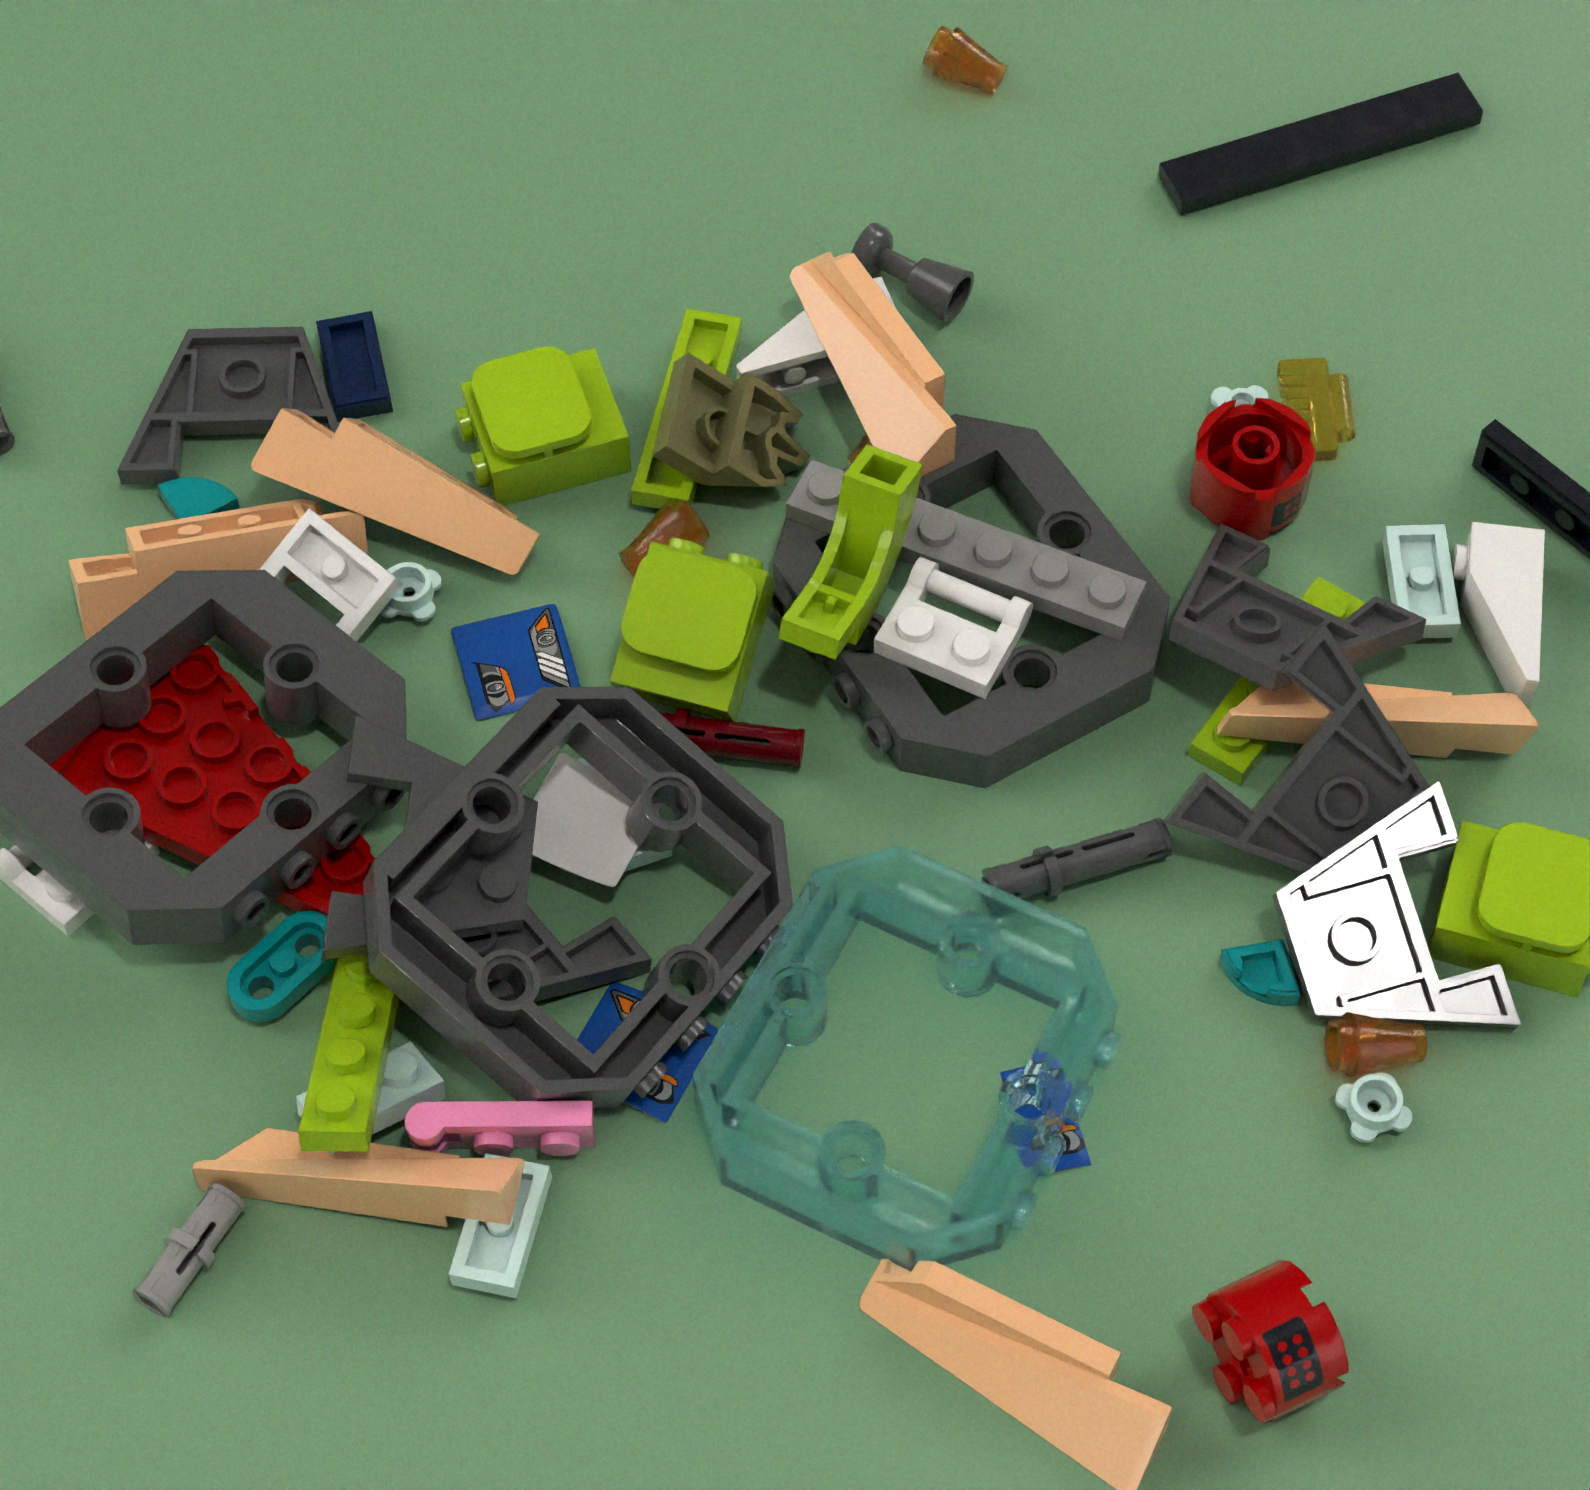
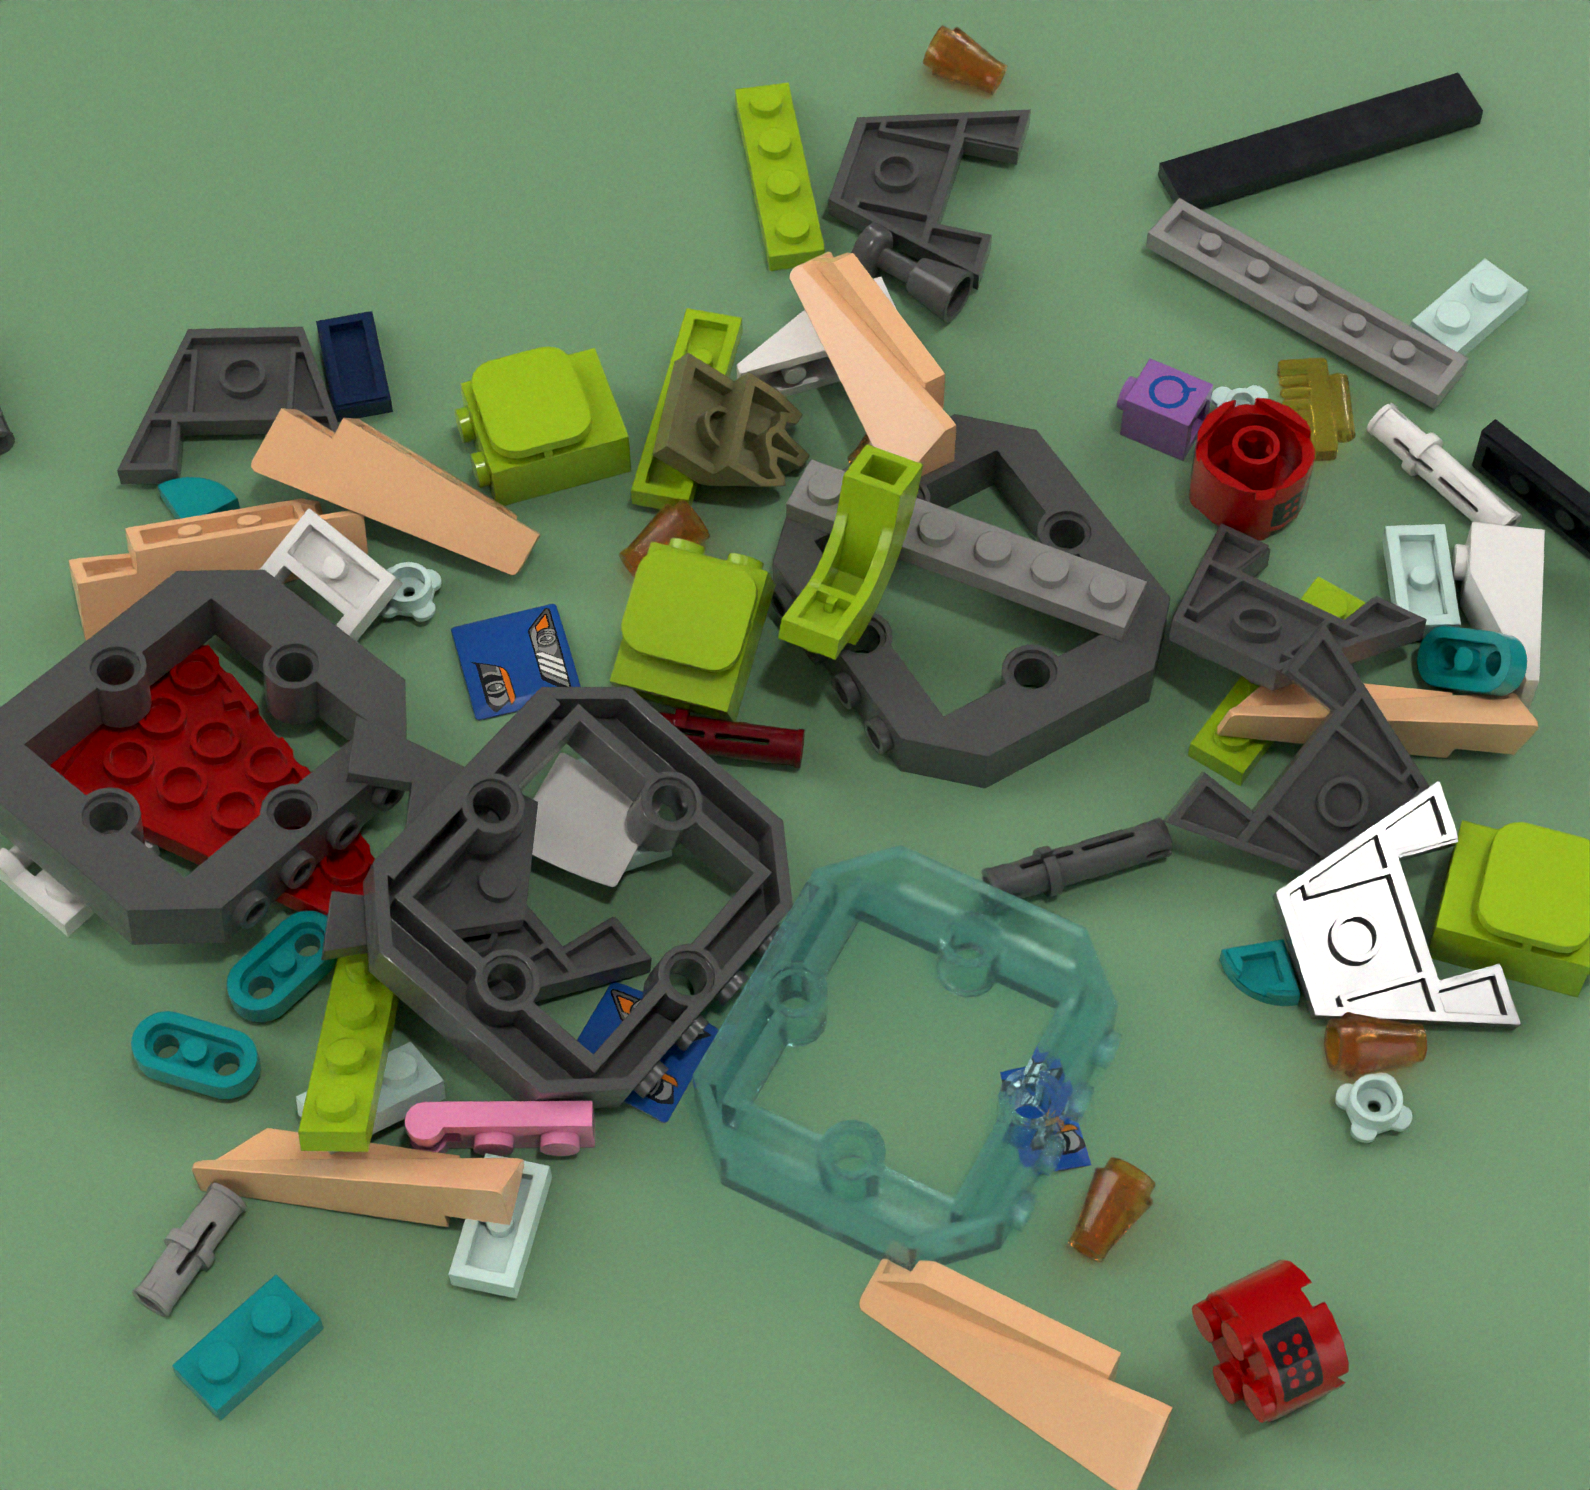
white plate [874,557,1033,699] -> none
none -> teal plate [131,1011,261,1099]
none -> teal plate [172,1274,324,1421]
none -> lime plate [735,82,825,271]
none -> dark grey wing [828,109,1031,290]
none -> clear orange cone [1068,1157,1156,1262]
none -> medium lavender brick [1117,358,1213,461]
none -> light grey plate [1146,198,1469,409]
none -> white pin [1366,403,1522,527]
none -> light aqua plate [1410,258,1529,356]
none -> teal plate [1417,626,1527,696]

